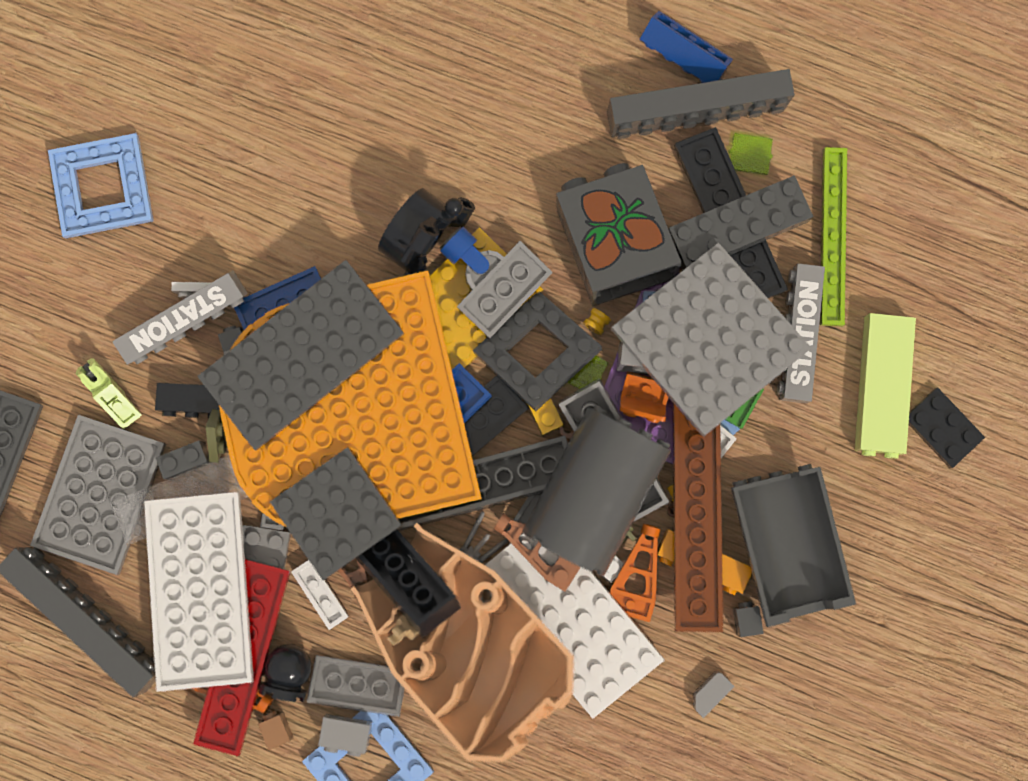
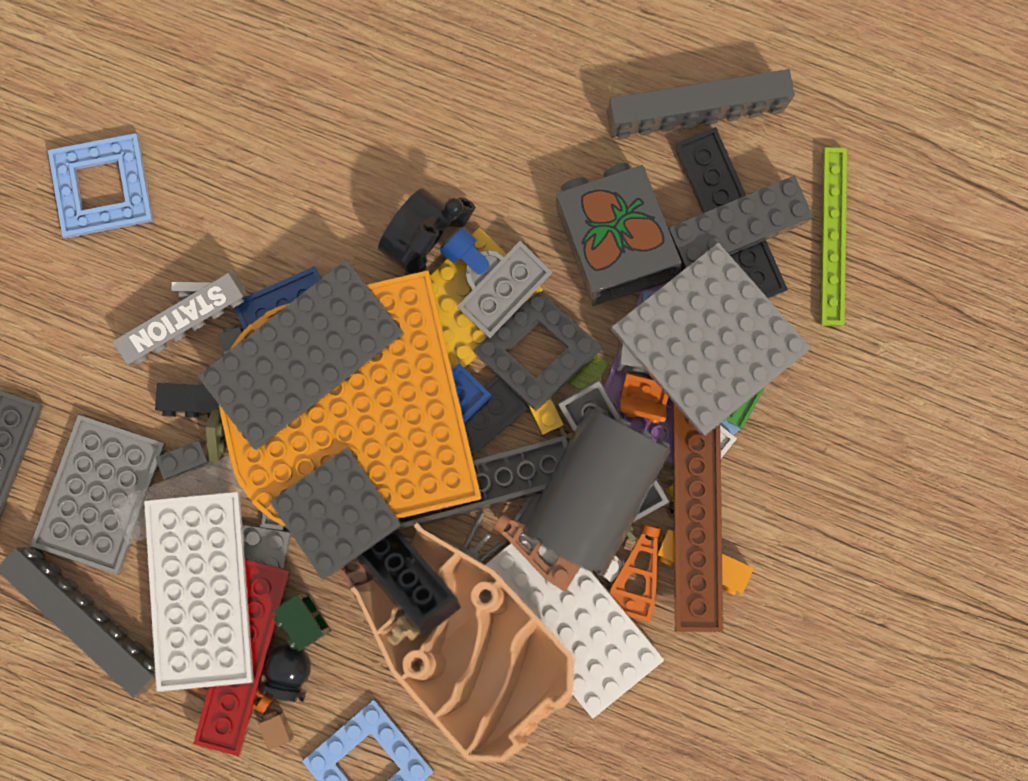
yellowish green plate [76,358,142,429] -> none
white plate [291,560,349,630] -> none
light grey tile [307,655,405,717] -> none
light grey brick [318,714,372,757] -> none
yellow wheel [583,308,611,335] -> none
blue brick [640,11,733,83] -> none
light grey piece [693,671,735,718] -> none
clear neon green piece [729,133,773,175] -> none
dark grey cylinder [731,464,856,627] -> none
dark grey brick [732,601,764,637] -> none
light grey brick [777,264,825,404] -> none
yellowish green brick [854,313,916,459] -> none
black plate [908,387,985,469] -> none
none -> dark green piece [273,592,331,651]

